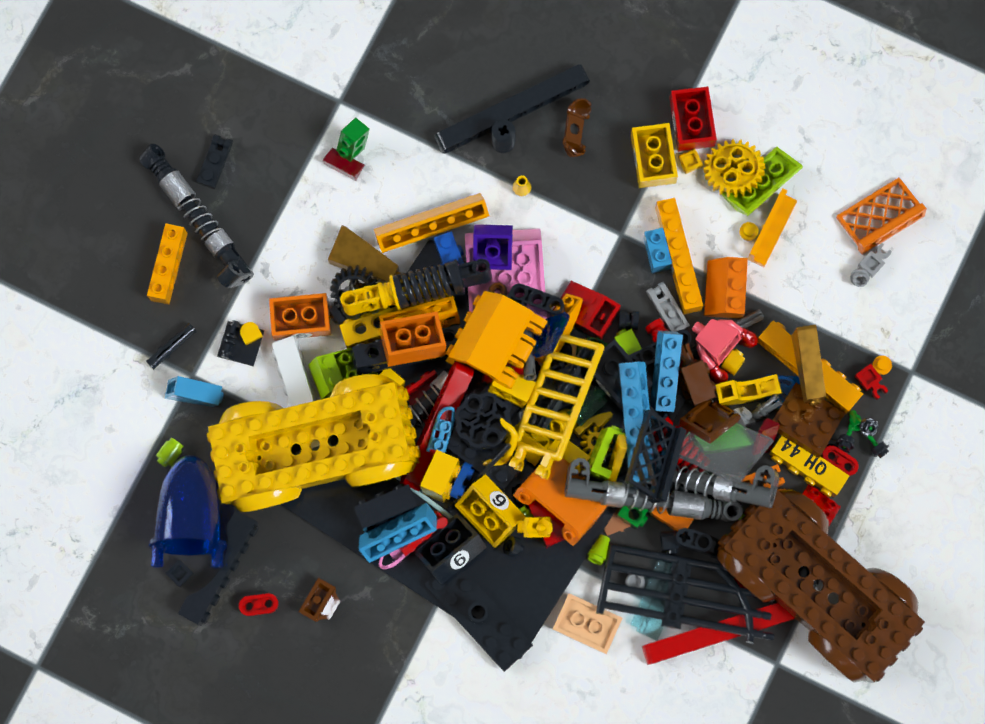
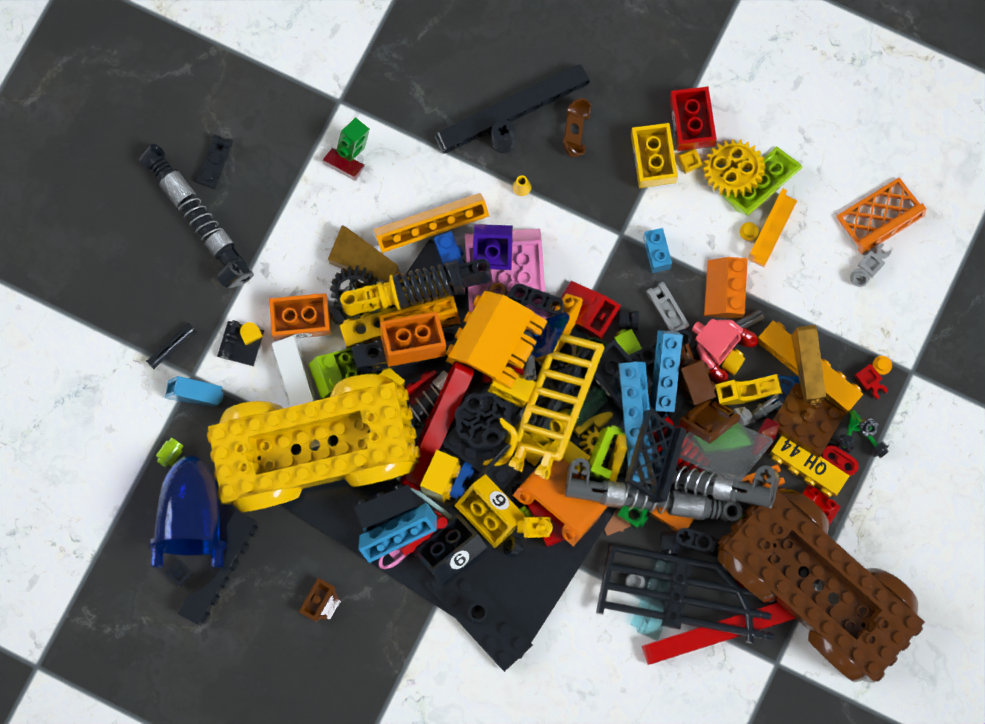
light orange brick [147,223,188,305] -> none
red plate [239,593,279,616] -> none
dark azure piece [426,406,455,453] -> none
light nougat plate [552,593,622,654] -> none
lime cone [588,535,610,565] -> none
red wheel [645,318,669,342] -> none
light orange brick [655,198,703,315] -> none

